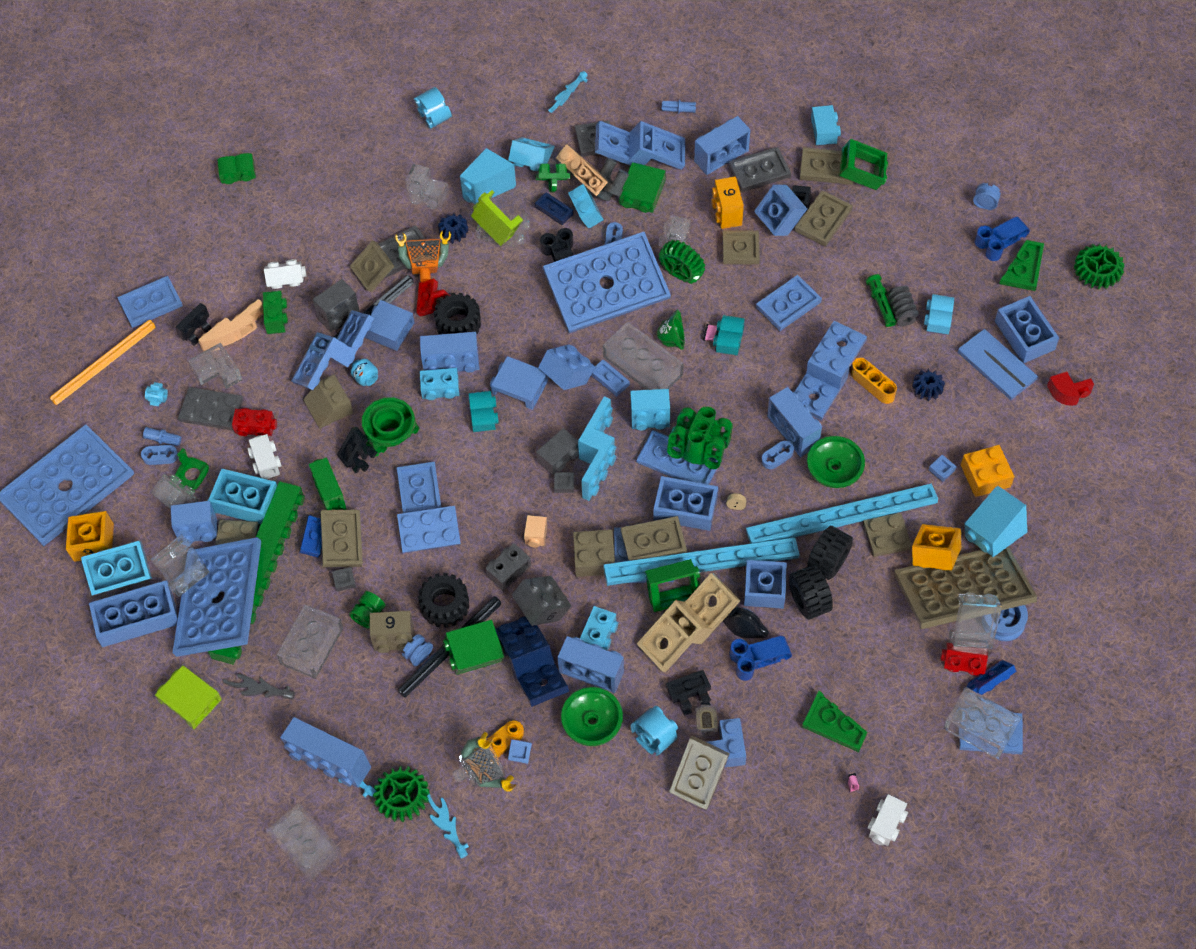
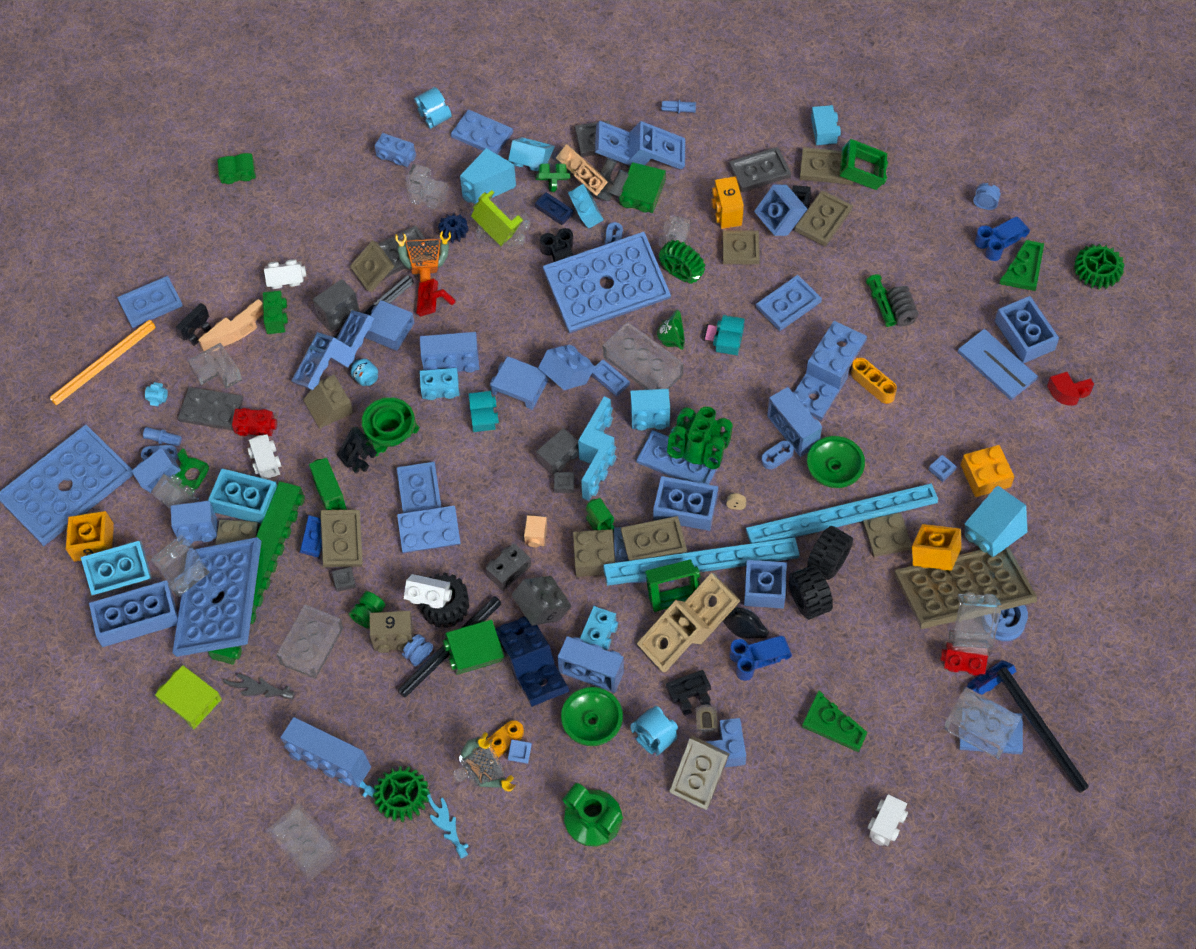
black tyre [434,293,481,335] -> none
medium azure piece [548,71,588,113] -> none
medium blue brick [694,116,751,175] -> none
bright pink piece [847,773,859,793] -> none
dark blue gear [912,368,945,402] -> none
medium azure brick [924,294,954,335] -> none
none -> medium blue brick [132,447,181,493]
none -> medium blue brick [375,133,416,167]
none -> white brick [404,574,452,608]
none -> medium blue plate [451,109,513,155]
none -> green piece [562,782,623,847]
none -> green brick [586,498,614,531]
none -> black axle [997,667,1089,793]

